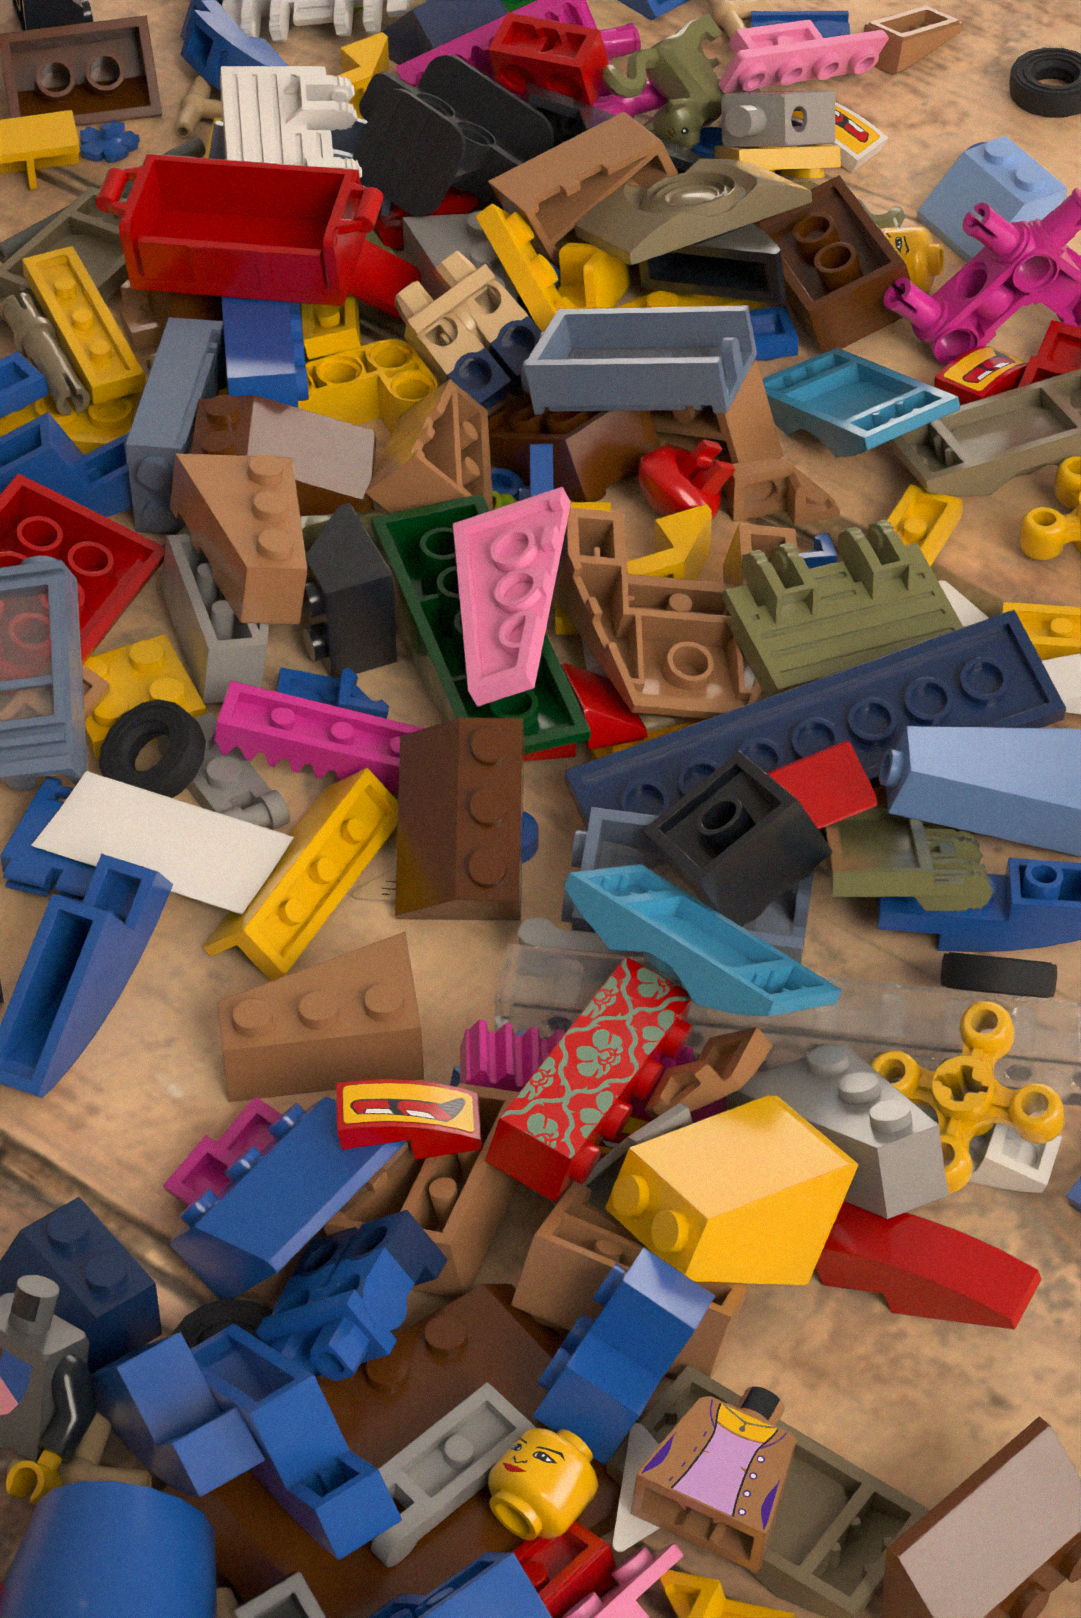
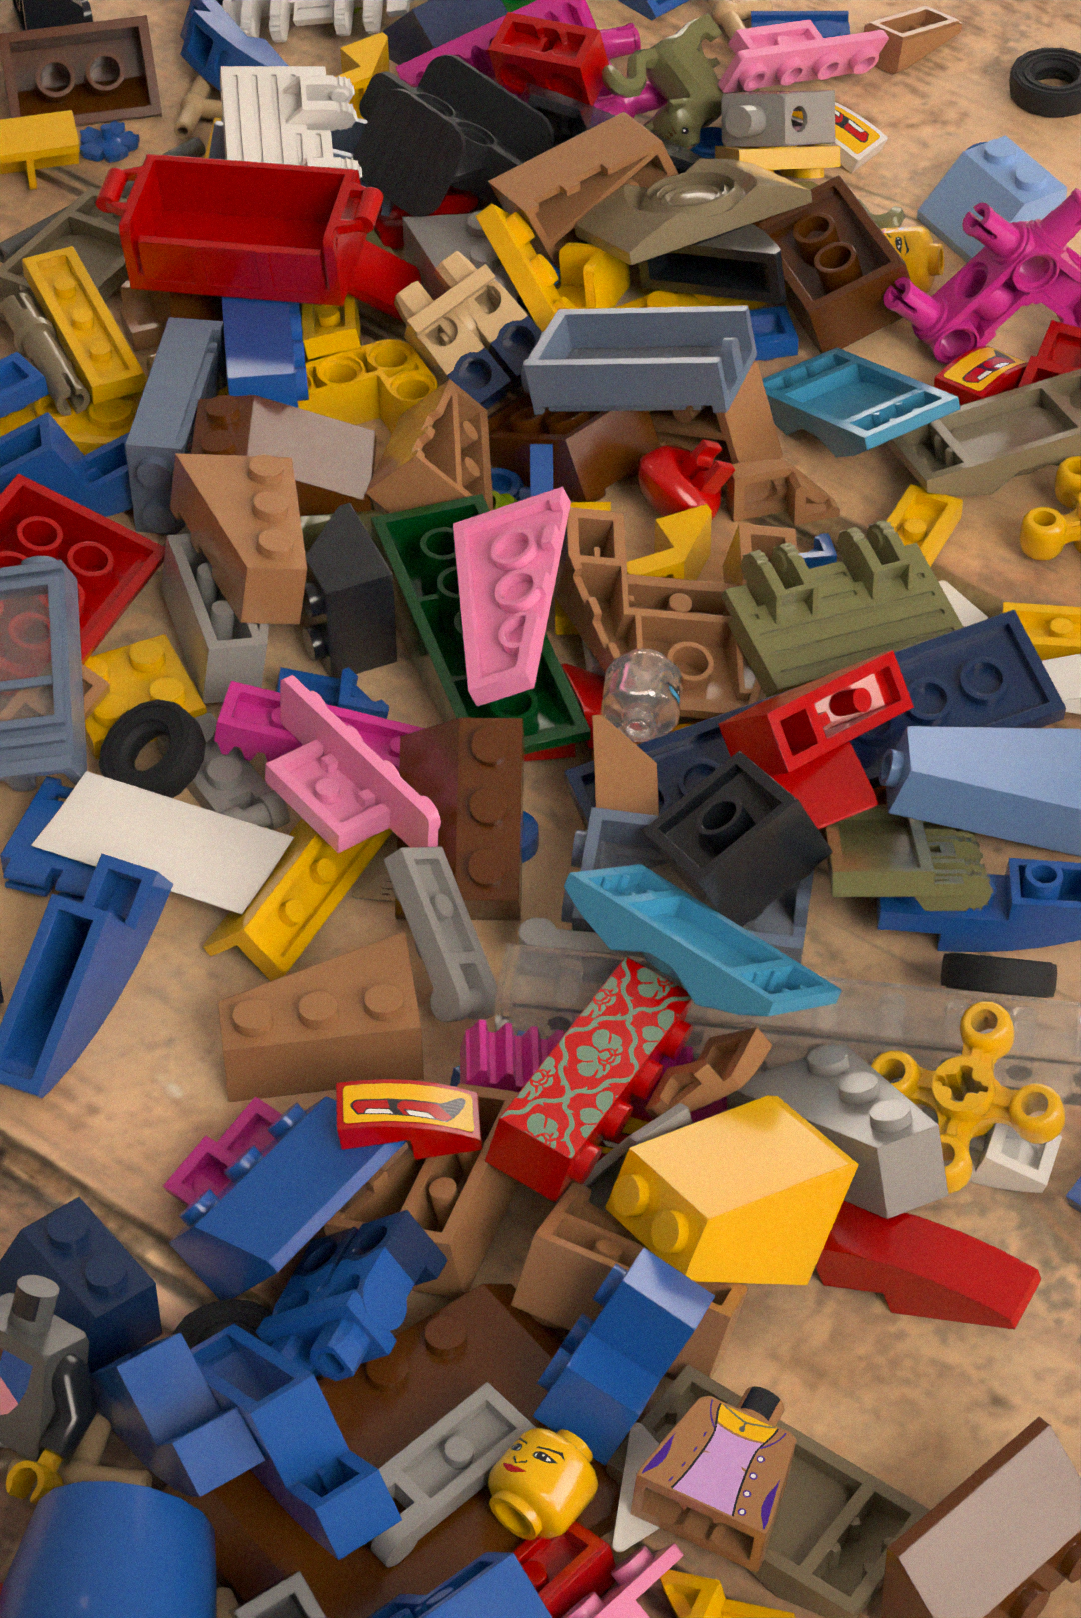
none -> bright pink bracket [265,675,441,853]
none -> light grey plate [383,847,501,1022]
none -> medium nougat slope [592,715,659,816]
none -> clear head [601,648,684,742]
none -> red slope [718,650,914,776]

